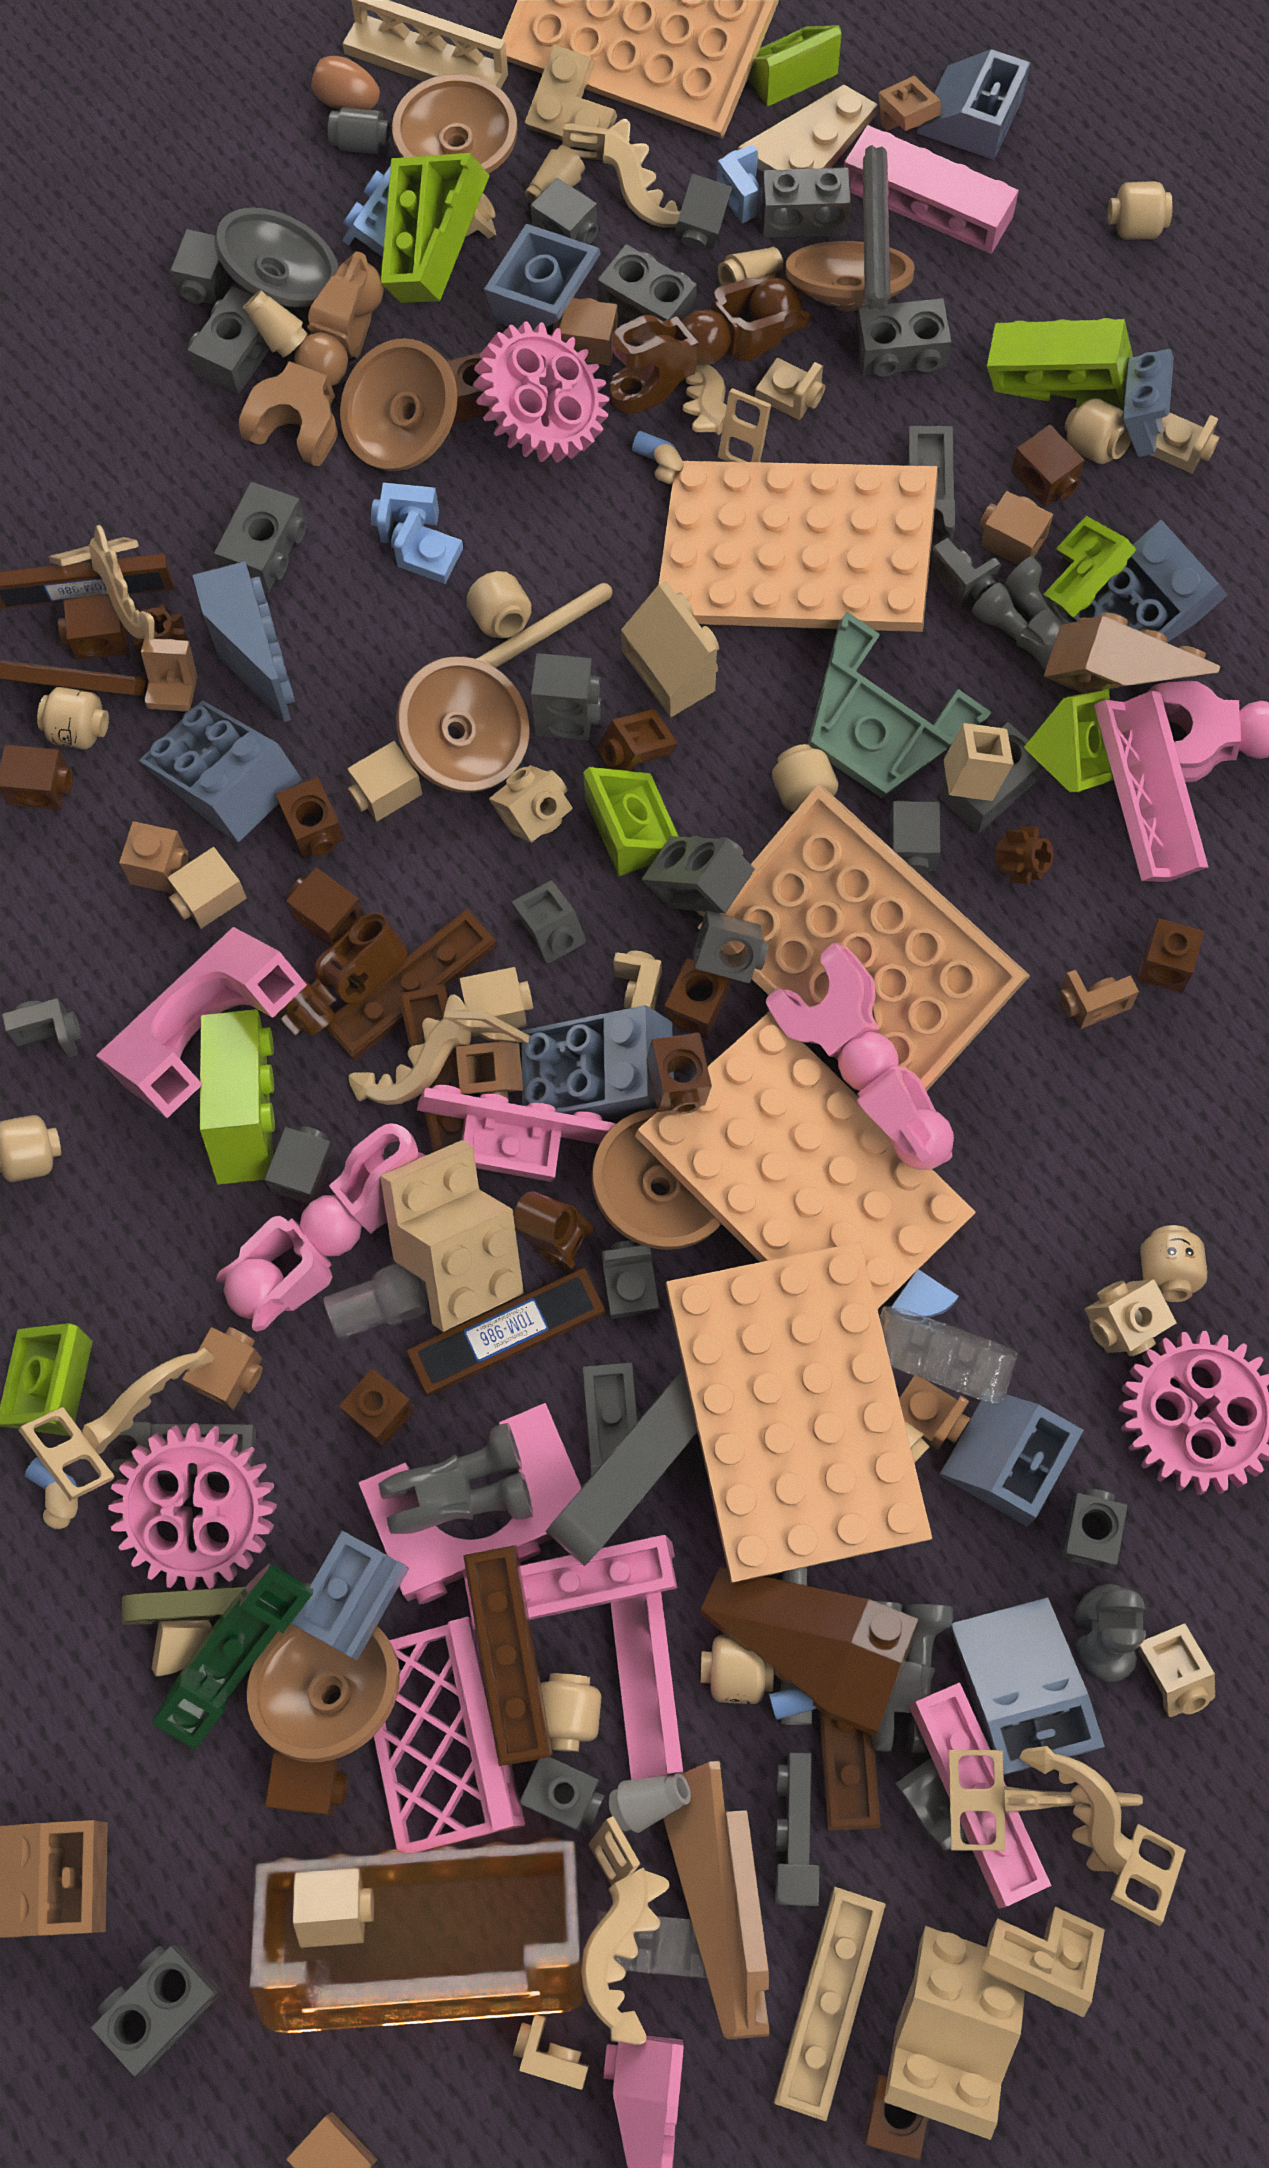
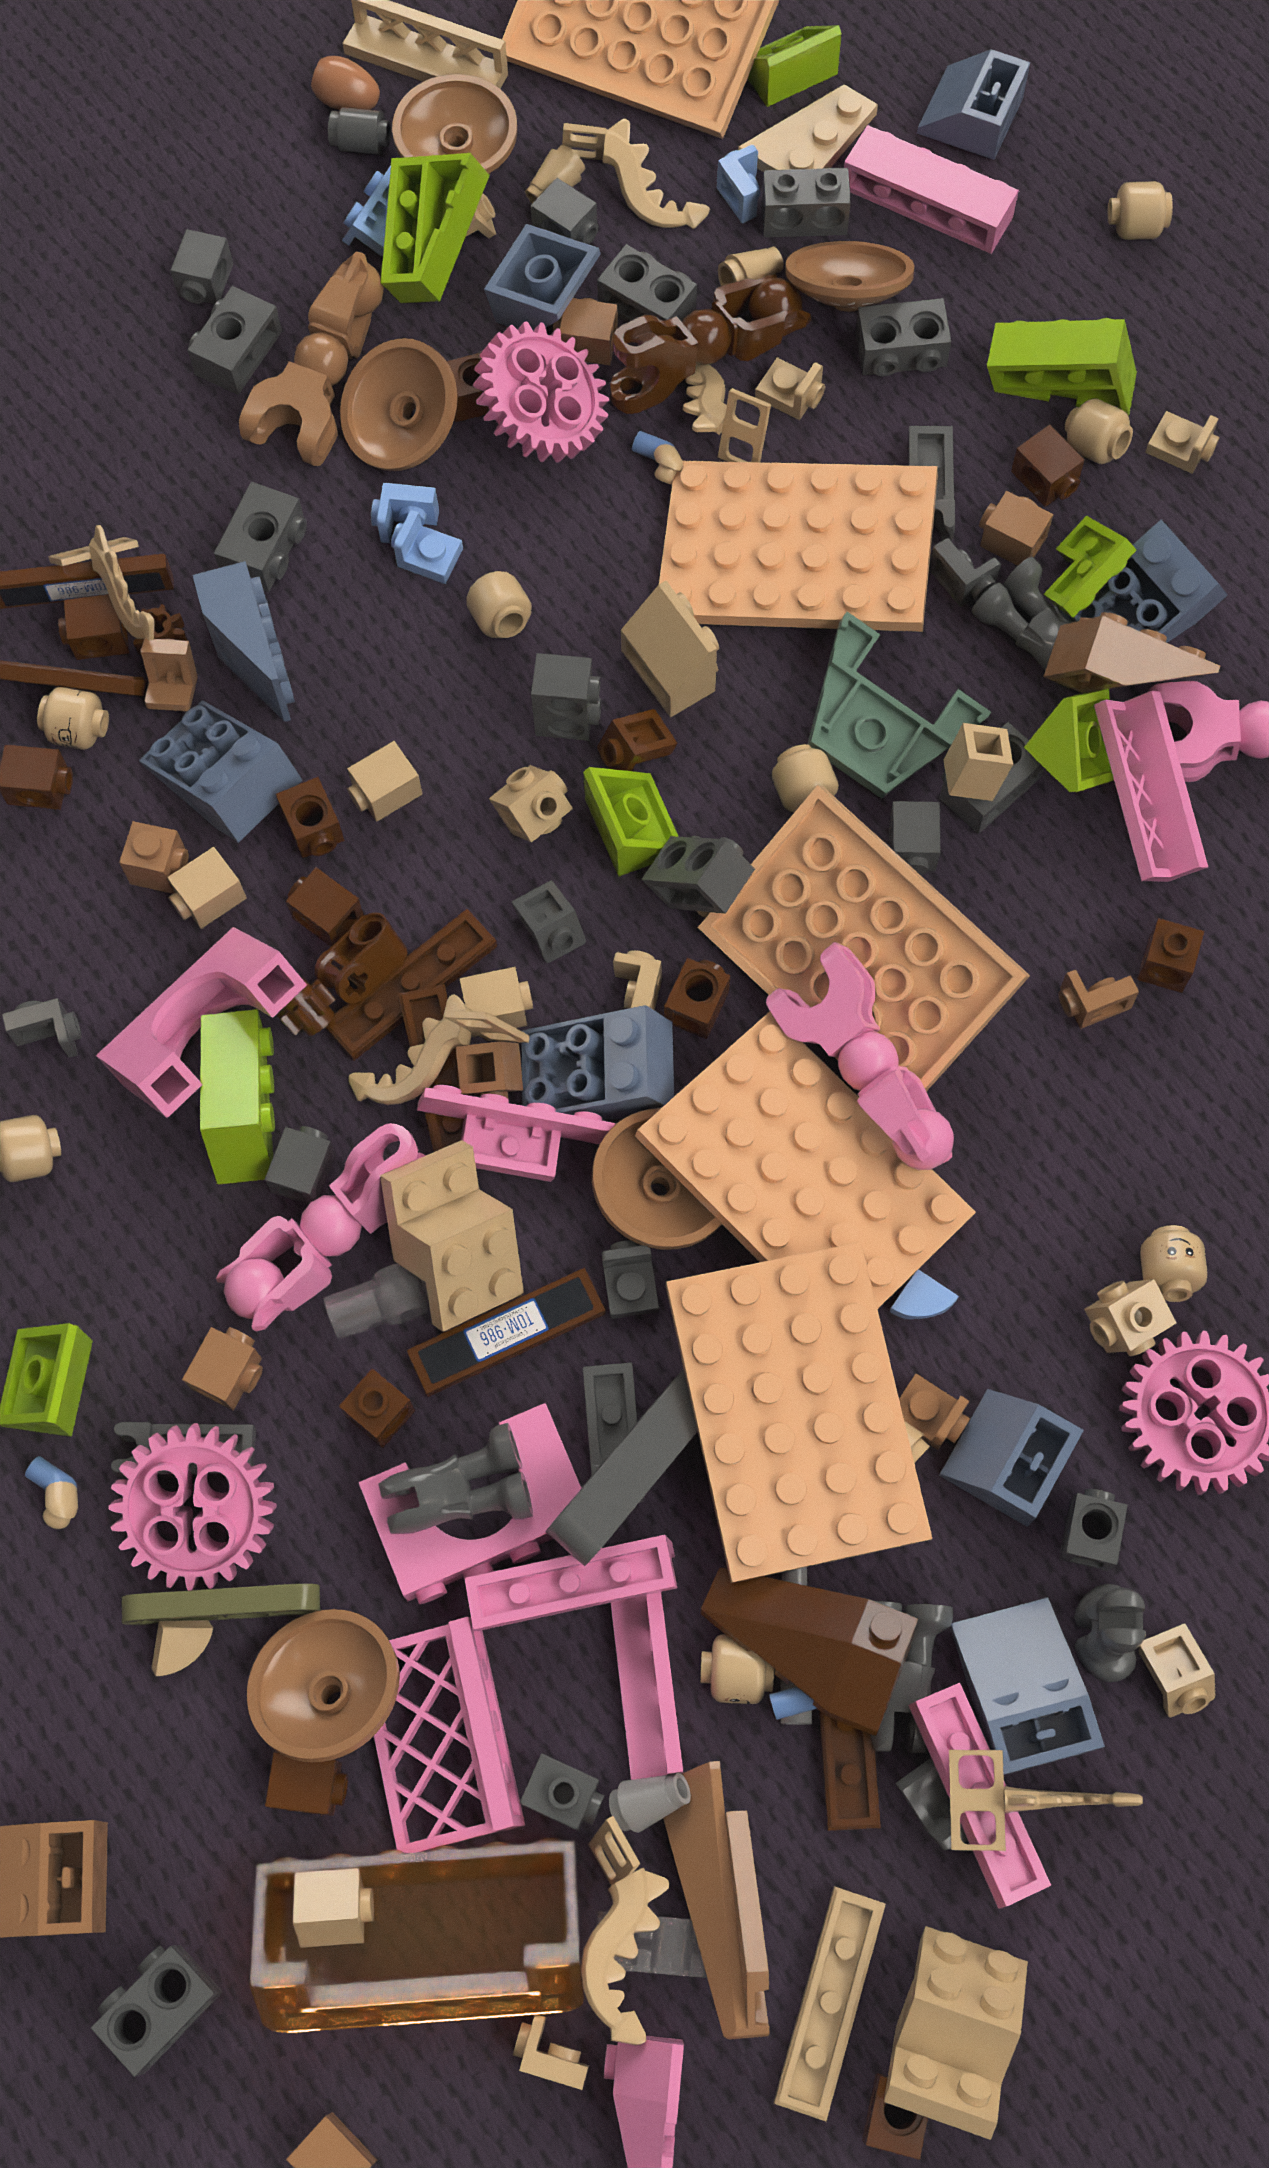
tan piece [19,1348,214,1501] -> none
dark green slope [152,1563,313,1749] -> none
dark grey dish [214,208,339,308] -> none
tan cone [243,290,308,358] -> none
sand blue plate [291,1531,409,1661] -> none
medium nougat dish [396,657,530,793] -> none
reddish brown tile [463,1545,553,1767] -> none
tan piece [477,583,612,668] -> none
reddish brown piece [513,1191,595,1272] -> none
tan plate [524,44,617,152] -> none
tan head [541,1673,601,1752] -> none
reddish brown brick [646,1033,712,1114] -> none
dark grey brick [673,173,732,250] -> none
dark grey brick [693,910,769,983] -> none
dark grey plate [775,1753,819,1906] -> none
dark grey axle [863,145,890,311] -> none
medium nougat bracket [879,76,941,131] -> none
clear beam [880,1307,1018,1403] -> none
tan plate [981,1907,1105,2017] -> none
reddish brown gear [995,826,1054,884] -> none
tan piece [1020,1746,1186,1926] -> none
sand blue bracket [1123,349,1174,457] -> none

